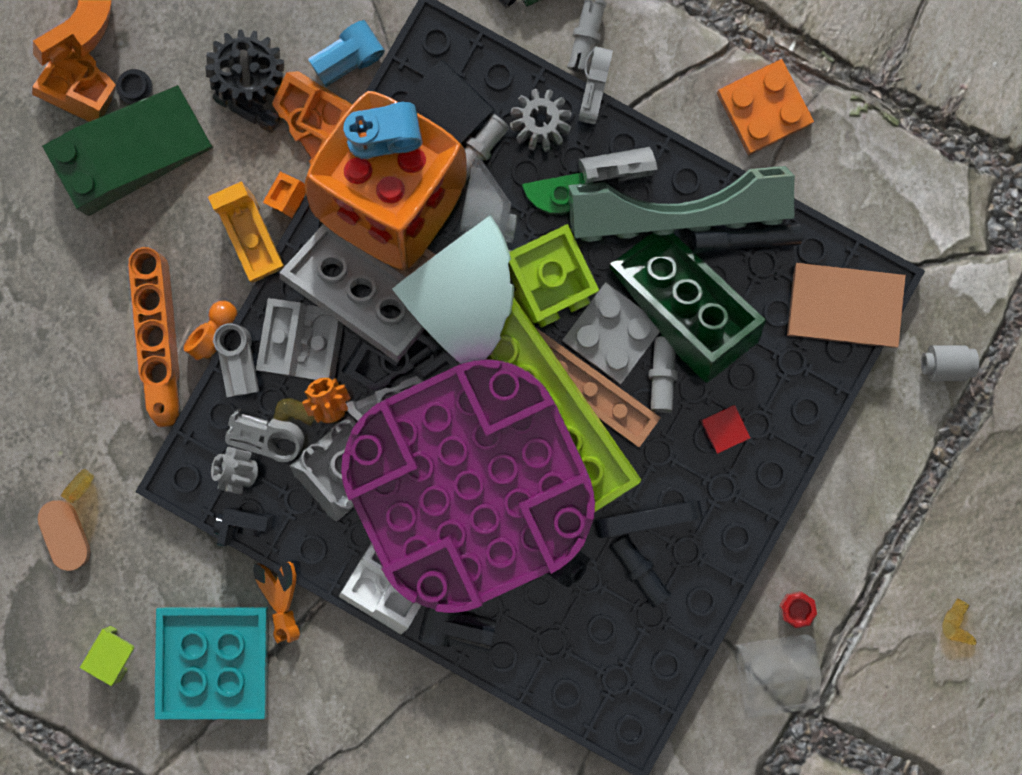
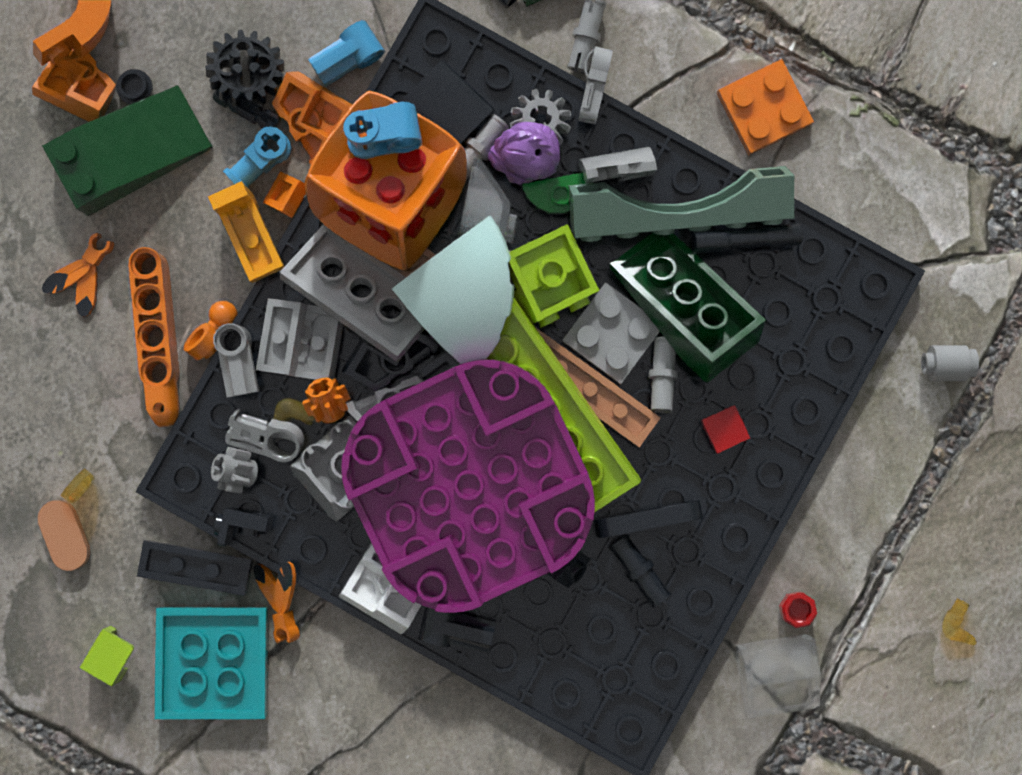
nougat tile [787,263,906,348] -> none
none -> orange piece [42,233,114,317]
none -> black plate [137,540,254,596]
none -> dark azure connector [223,126,292,189]
none -> medium lavender hair [488,122,560,185]

